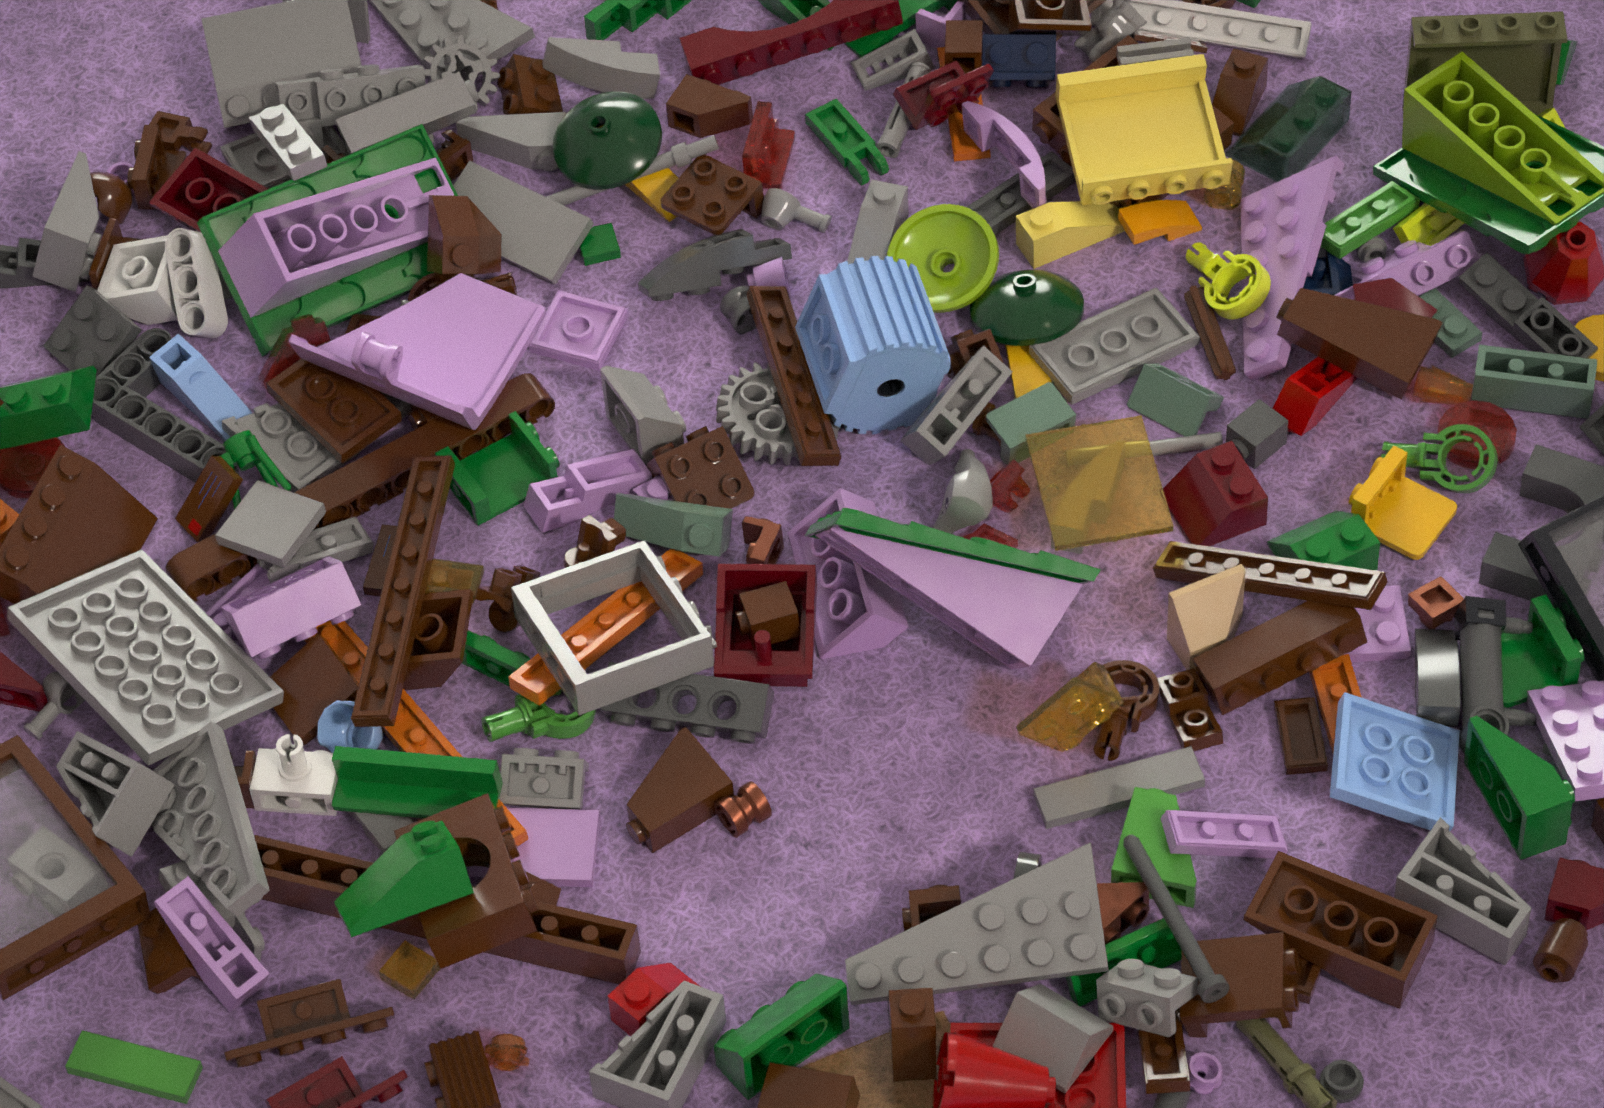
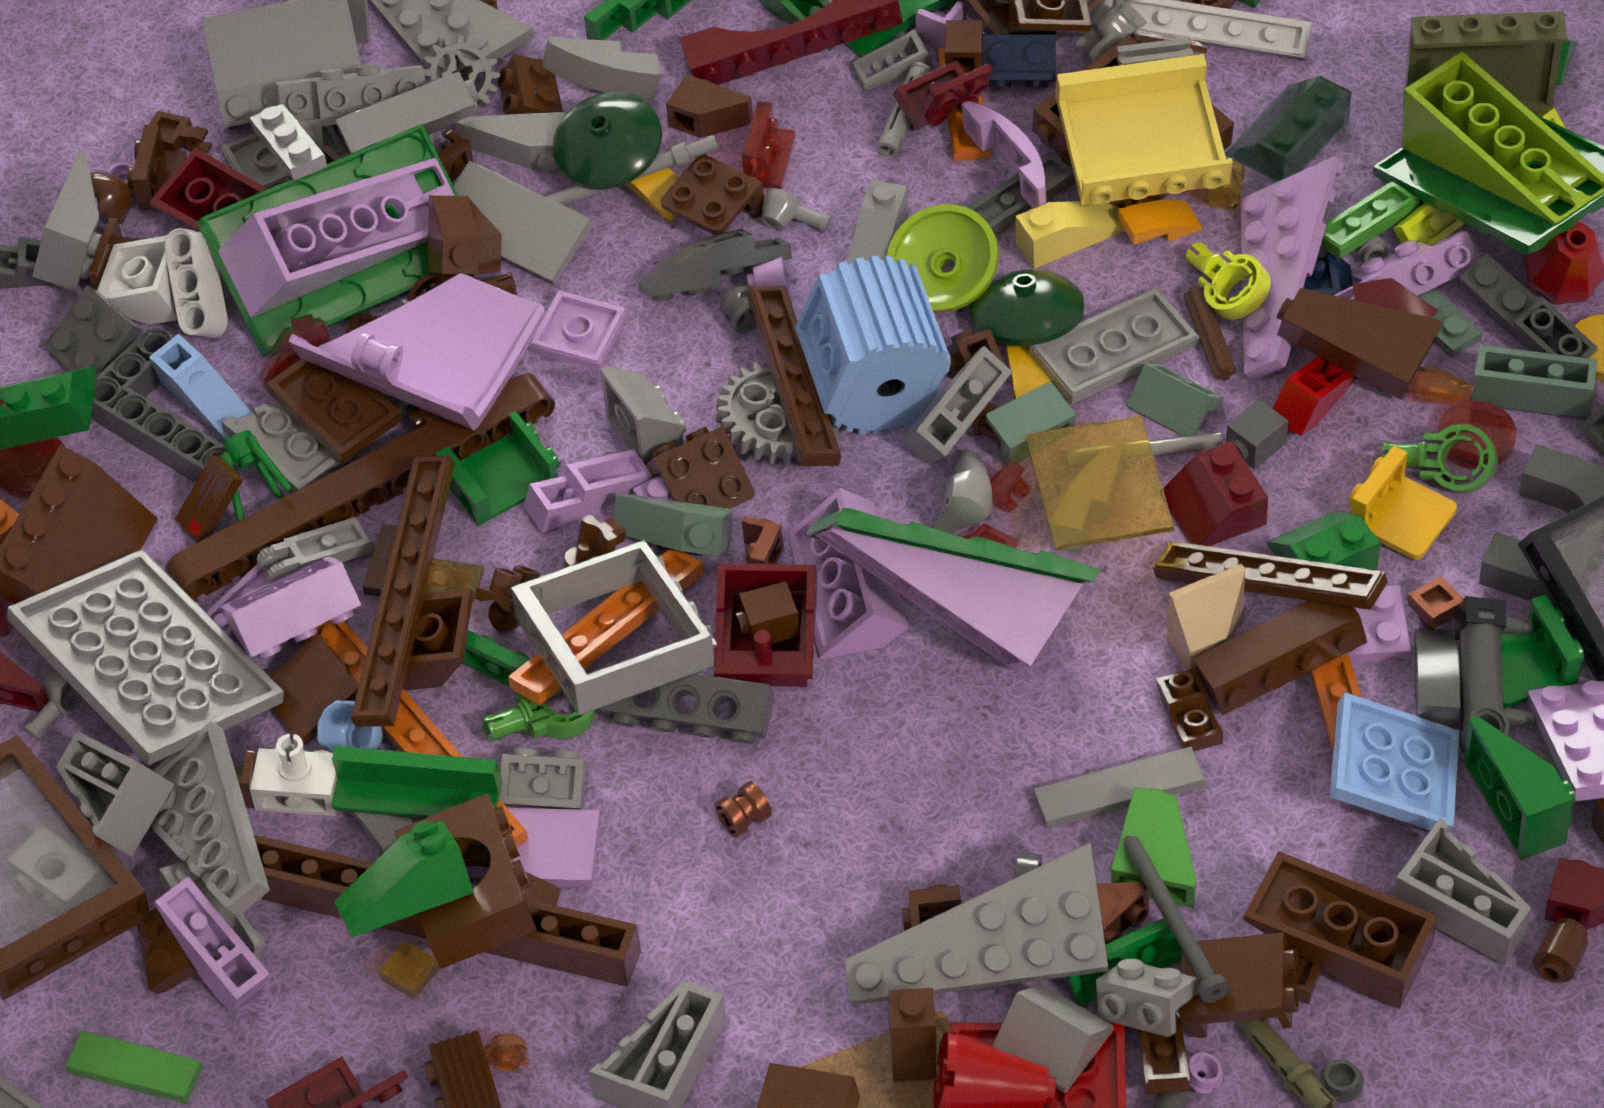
light grey tile [215,480,326,568] -> none
reddish brown bracket [224,979,395,1068] -> none
green tile [579,223,621,266] -> none
red slope [607,962,701,1036] -> none
reddish brown slope [626,727,734,853] -> none
green slope [714,973,850,1100] -> none
green hinge [805,99,889,186] -> none
clear yellow bracket [1016,662,1124,752] -> none
reddish brown pin [1089,660,1159,761] -> none
lavender tile [1160,810,1288,859] -> none
reddish brown slope [1212,48,1268,137] -> none
reddish brown tile [1274,697,1328,775] -> none

